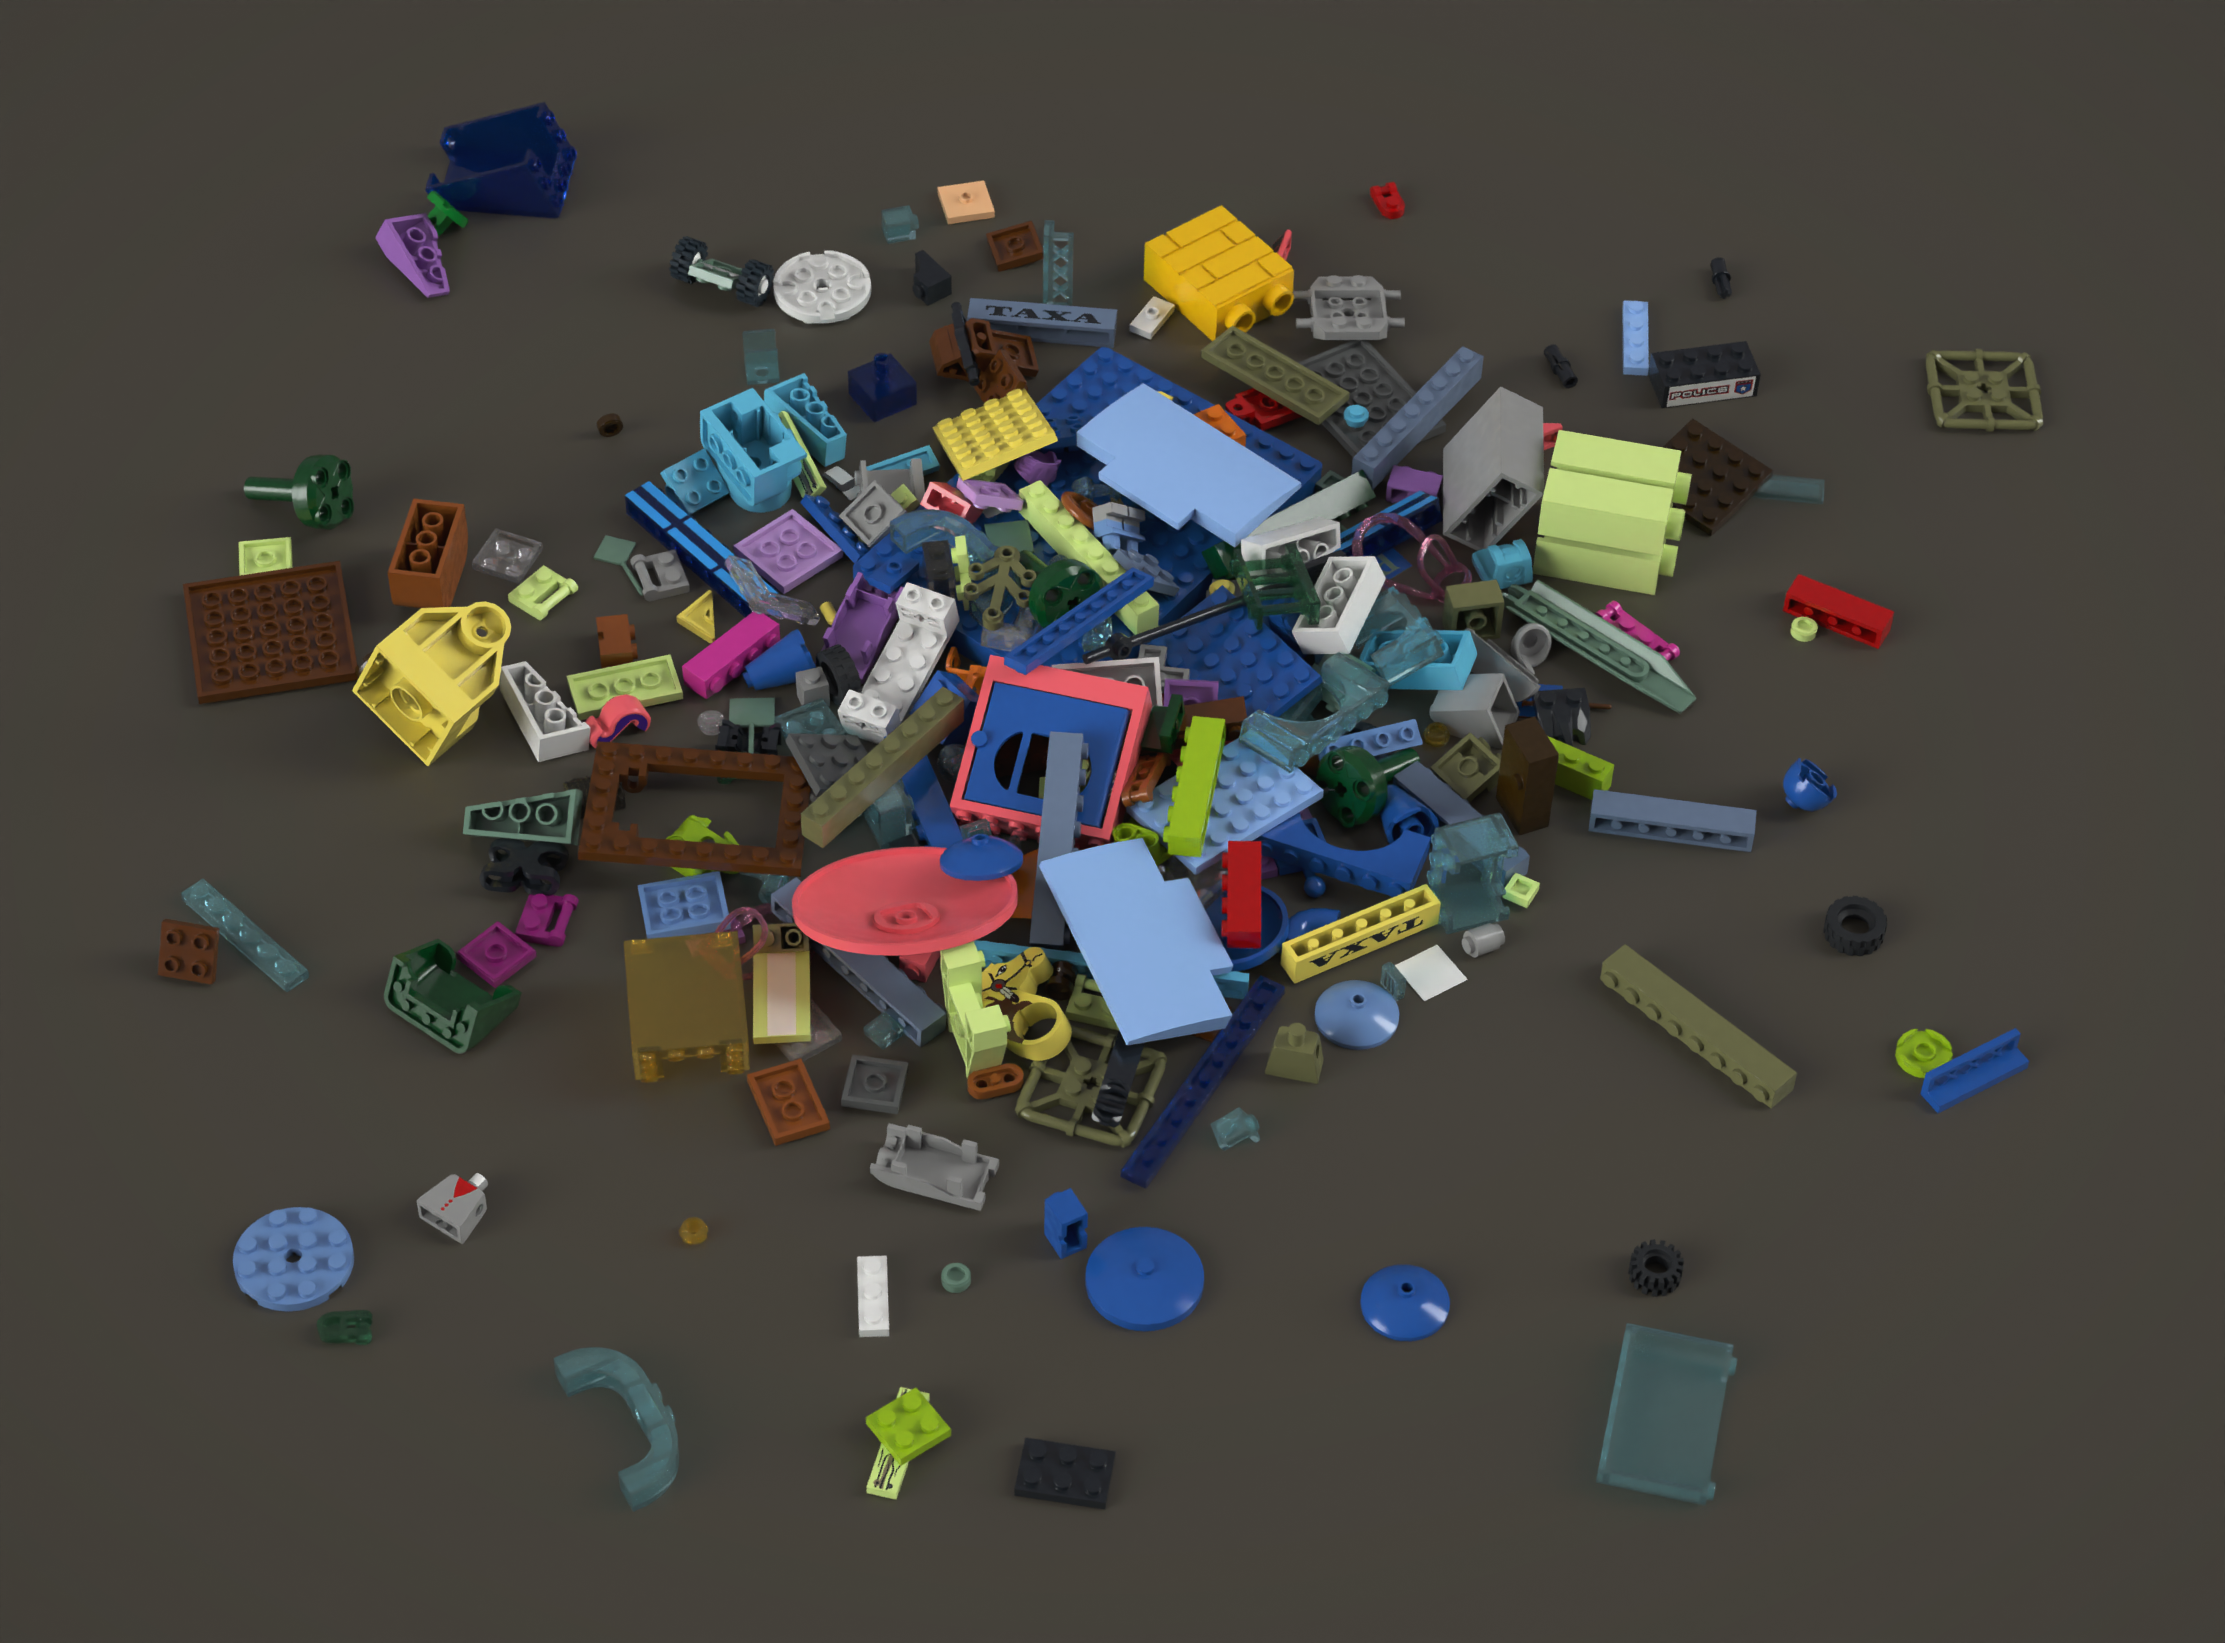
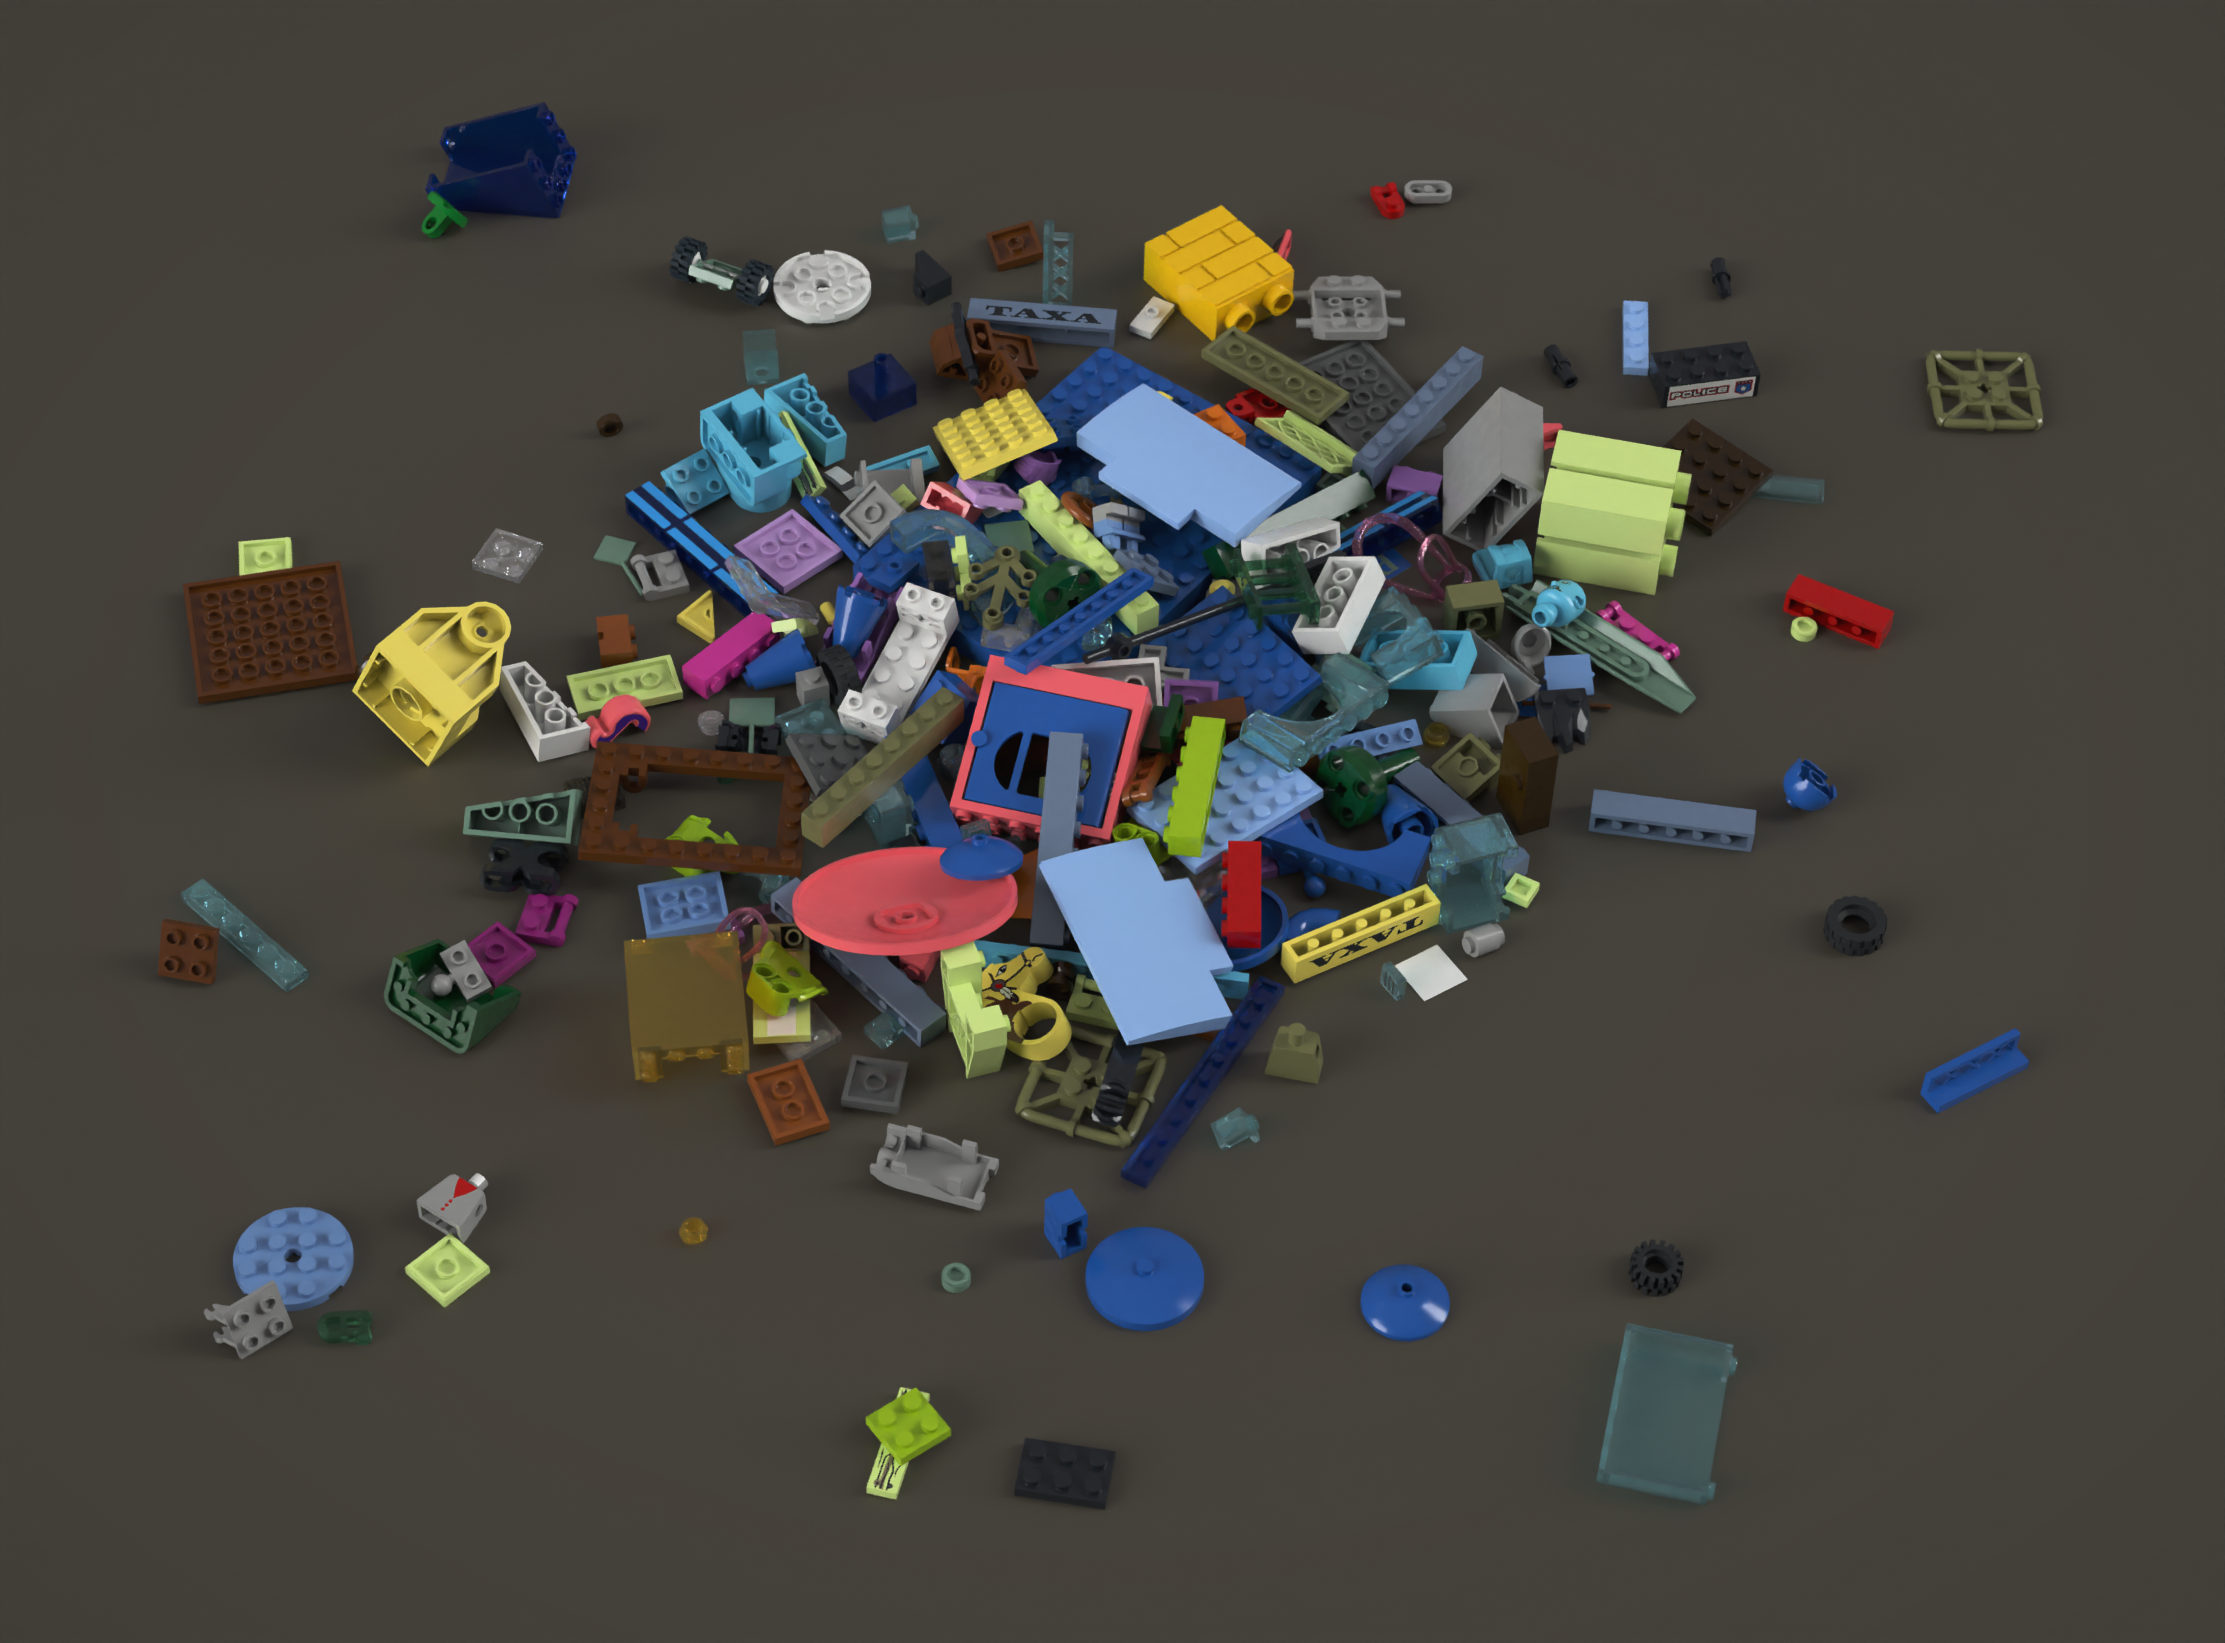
dark green piece [244,454,354,530] -> none
medium lavender wedge [375,213,450,298] -> none
dark orange brick [388,498,468,608] -> none
yellowish green plate [508,565,578,620] -> none
clear light blue arch [553,1347,679,1512] -> none
white plate [857,1256,889,1337] -> none
light nougat plate [938,180,995,224] -> none
dark orange plate [967,1063,1024,1099] -> none
medium blue dish [1315,980,1399,1050] -> none
medium azure plate [1344,405,1369,428] -> none
lime brick [1548,736,1614,800] -> none
olive brick [1600,944,1797,1109] -> none
lime tile [1895,1029,1953,1078] -> none
none -> light grey plate [204,1280,293,1359]
none -> yellowish green tile [405,1233,490,1307]
none -> light grey plate [430,940,493,1003]
none -> lime piece [746,940,829,1017]
none -> yellowish green slope [771,618,819,637]
none -> blue cone [832,585,889,658]
none -> yellowish green fence [1254,410,1358,477]
none -> light grey plate [1404,180,1452,204]
none -> medium azure piece [1532,580,1586,628]
none -> medium blue piece [1543,654,1595,697]

